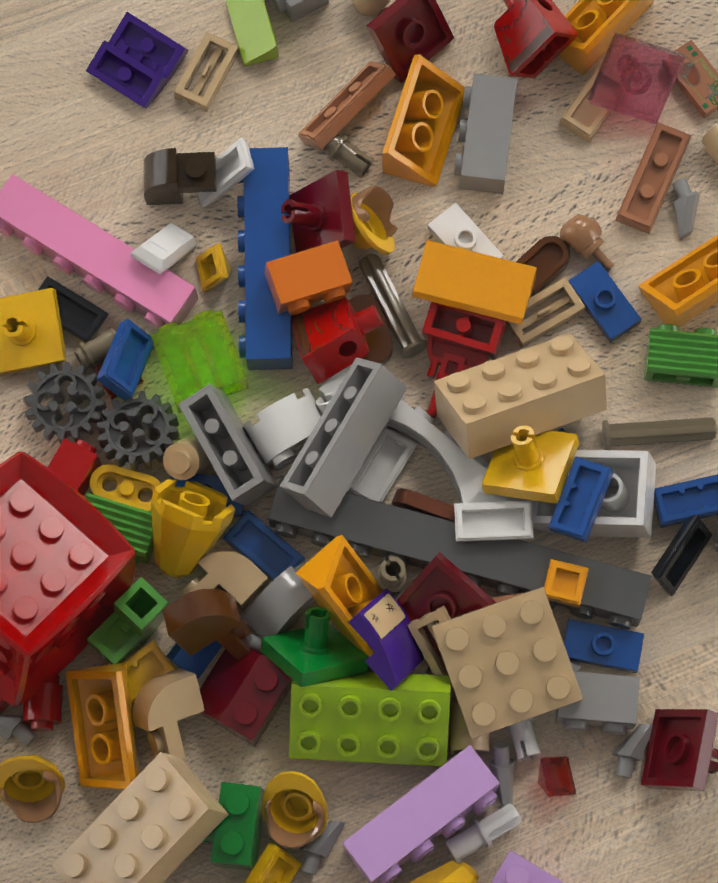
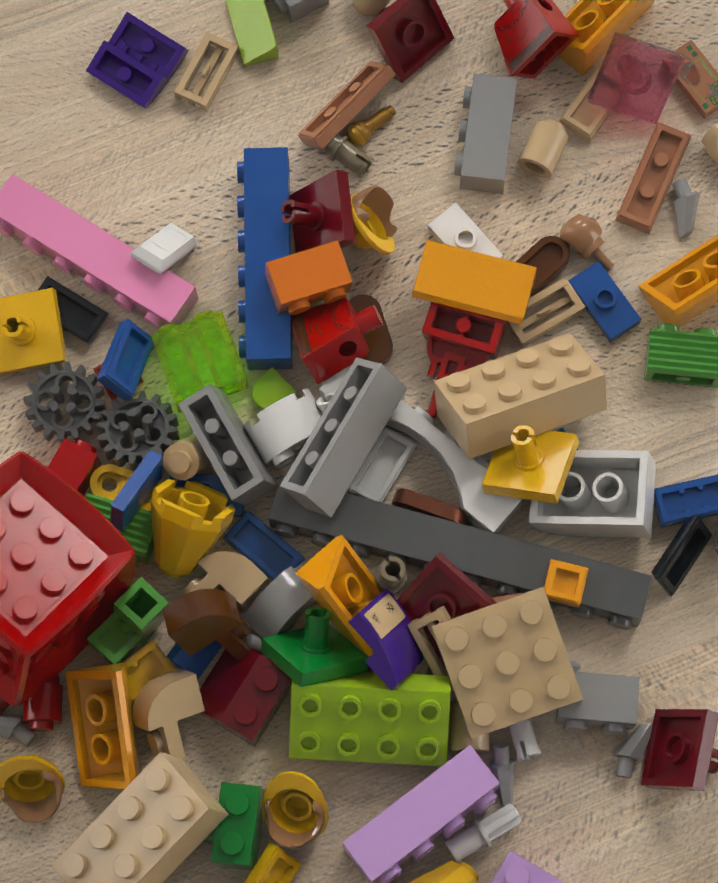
dark tan pin [74,328,116,369] -> none
dark brown brick [144,148,217,205] -> none
yellow slope [196,243,231,292] -> none
white tile [198,137,254,207] -> none
light grey bar [300,820,345,875] -> none
dark tan axle [359,253,427,358] -> none
light orange slope [382,54,465,187] -> none
white tile [454,500,533,542] -> none
clear red slope [538,756,576,797] -> none
blue plate [548,457,614,543] -> none
blue plate [564,619,644,673] -> none
dark tan axle [602,417,717,450] -> none
none -> blue tile [111,450,163,532]
none -> lime tile [253,367,298,411]
none -> pearl gold piece [346,105,396,146]
none -> tan brick [518,119,569,178]

